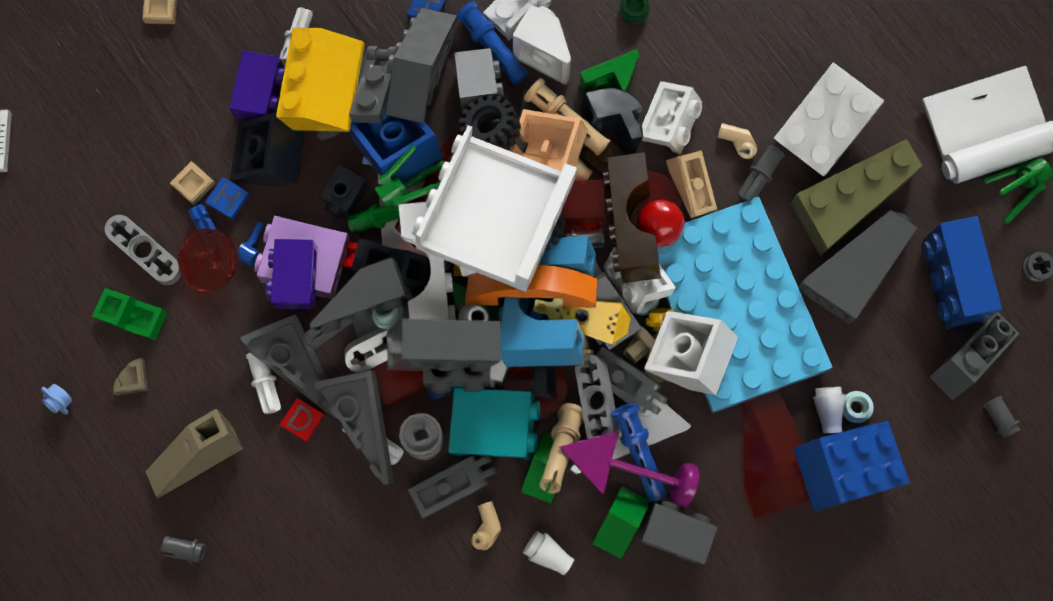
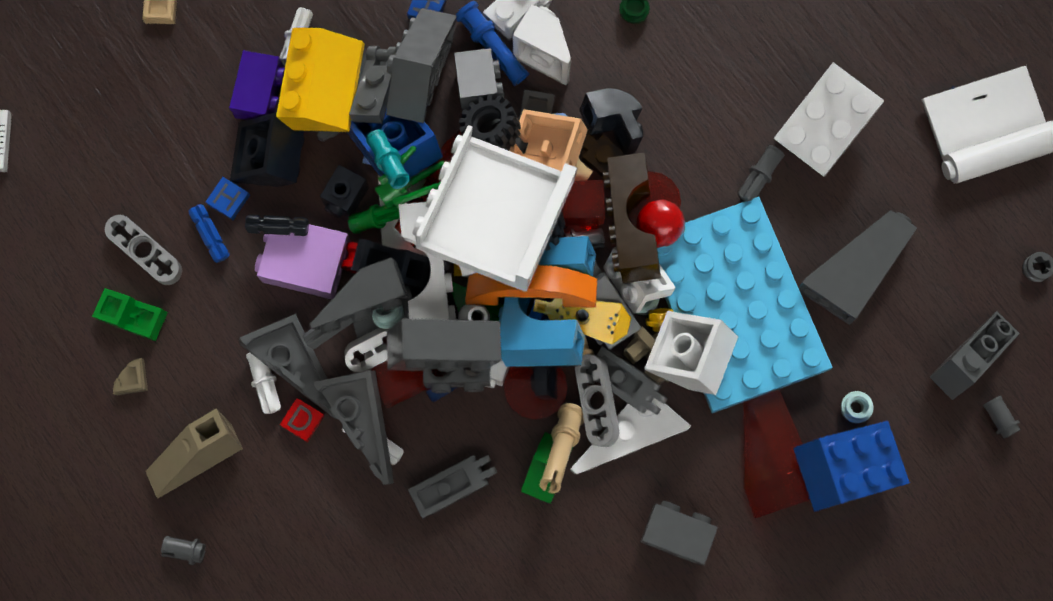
light blue plate [40,384,73,415] -> none
tan tile [170,161,216,206] -> none
clear red tile [178,228,238,291] -> none
blue hand [238,222,264,266] -> none
dark purple brick [266,239,318,310] -> none
light grey wheel [399,413,444,460] -> none
teal panel [449,388,540,460] -> none
tan arm [471,501,501,550] -> none
white cone [523,531,574,575] -> none
tan pin [524,78,610,156] -> none
magenta piece [559,431,699,509] -> none
green slope [579,49,639,94] -> none
green slope [592,486,650,559] -> none
blue pin [610,403,667,502] -> none
white bracket [642,81,702,155] -> none
tan slope [666,150,717,218] -> none
tan arm [718,123,757,159] -> none
olive wedge [791,139,922,257] -> none
white cone [813,386,845,433] -> none
blue brick [922,216,1002,329] -> none
green plant [983,158,1053,224] -> none
none -> black axle [245,215,309,236]
none -> teal pin [366,129,410,189]

